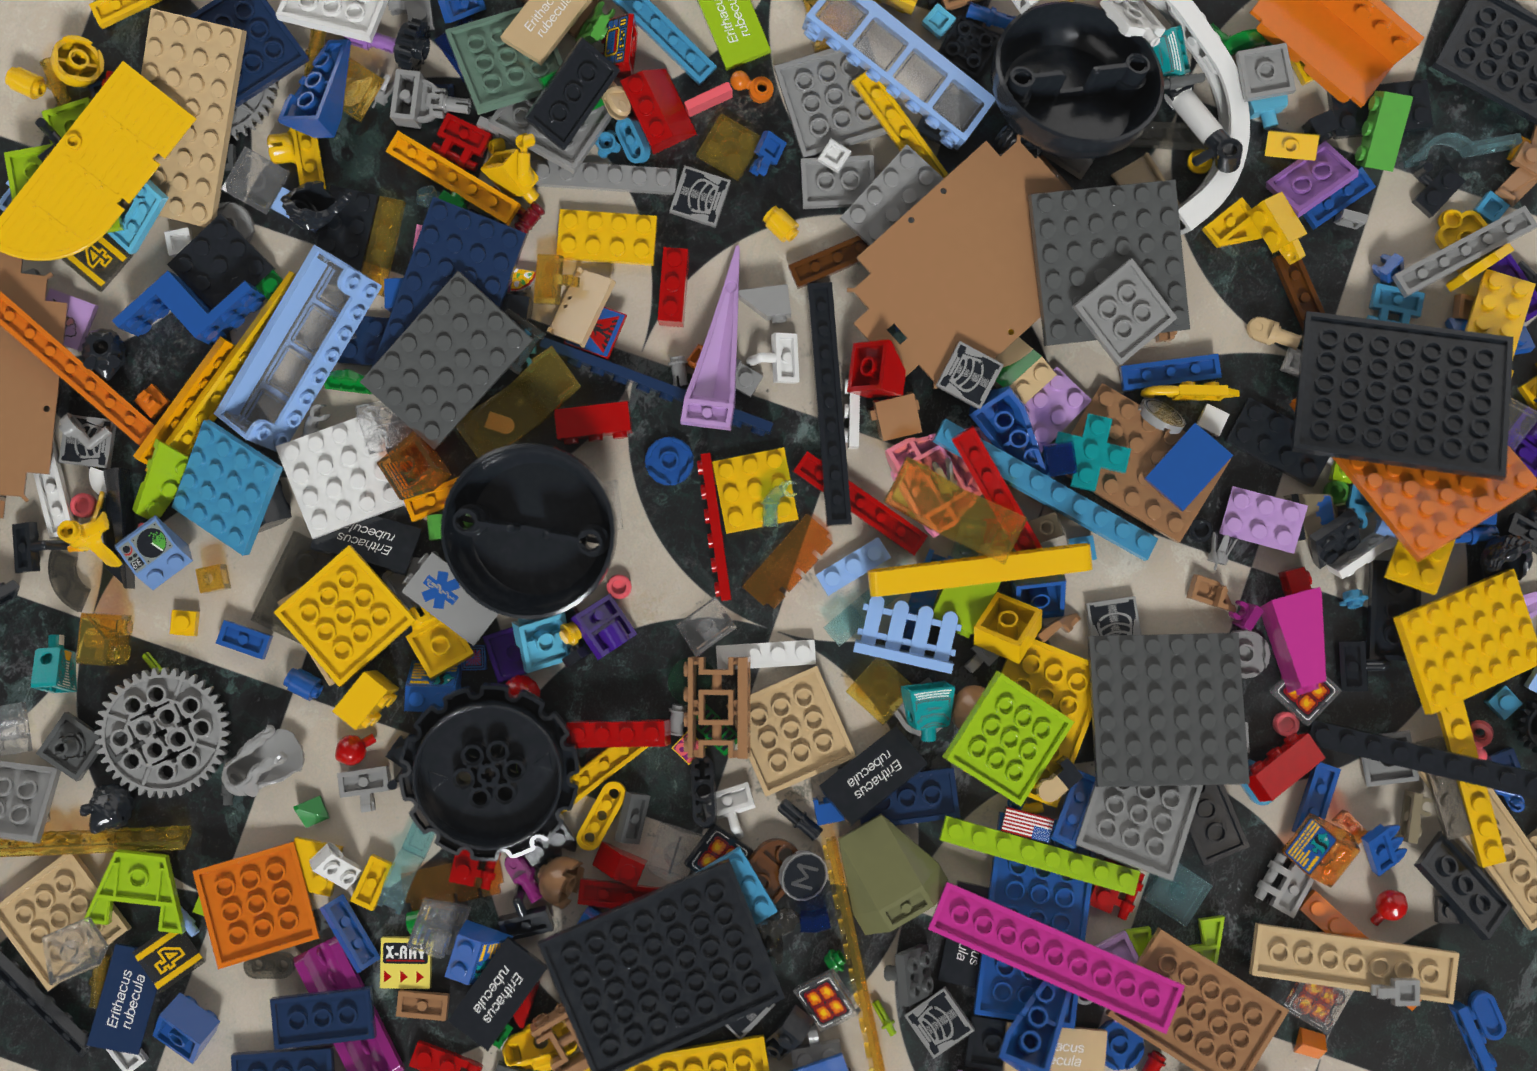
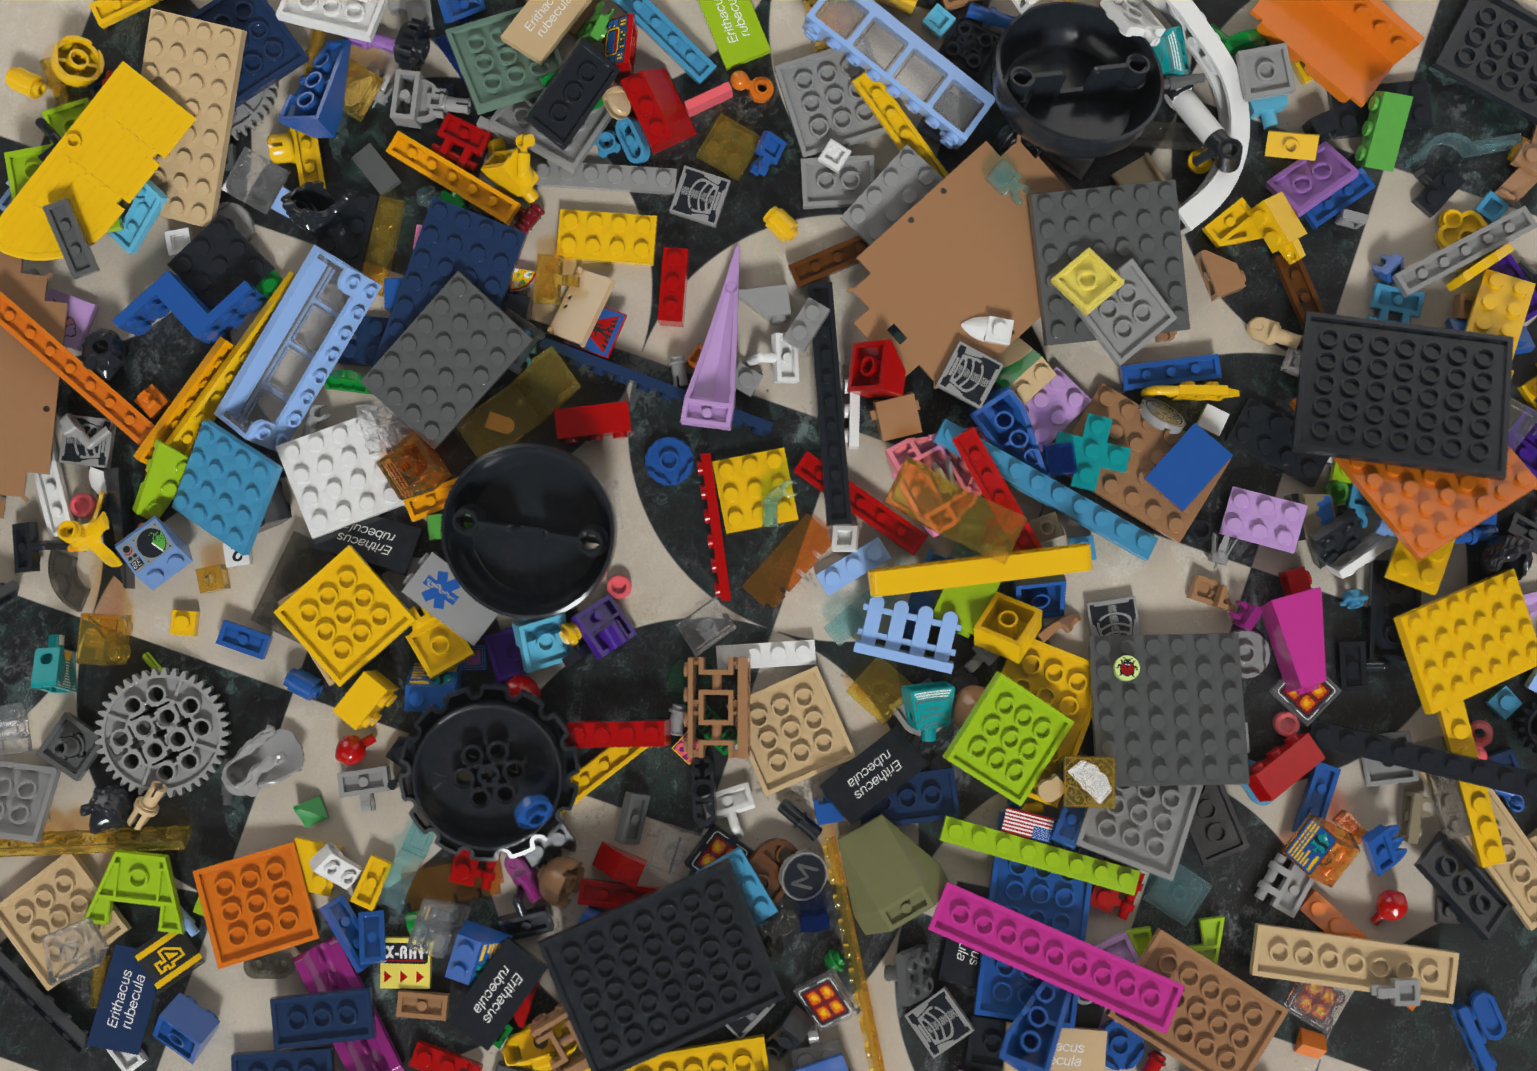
clear smoke tile [62,233,133,292] -> none
yellow plate [577,781,626,851] -> none
lime piece [872,1000,897,1037] -> none
none -> dark grey plate [42,198,100,279]
none -> tan arm [127,781,167,830]
none -> white tile [223,543,253,568]
none -> dark grey tile [351,143,401,197]
none -> blue plate [358,910,386,965]
none -> blue plate [514,795,553,828]
none -> light grey plate [783,297,830,353]
none -> white tile [832,526,859,552]
none -> white plate [961,316,1014,346]
none -> clear light blue plate [985,159,1032,205]
none -> light yellow tile [1051,247,1125,316]
none -> tile [1063,755,1116,809]
none -> tile [1113,655,1140,681]
none -> medium nougat slope [1194,250,1246,301]

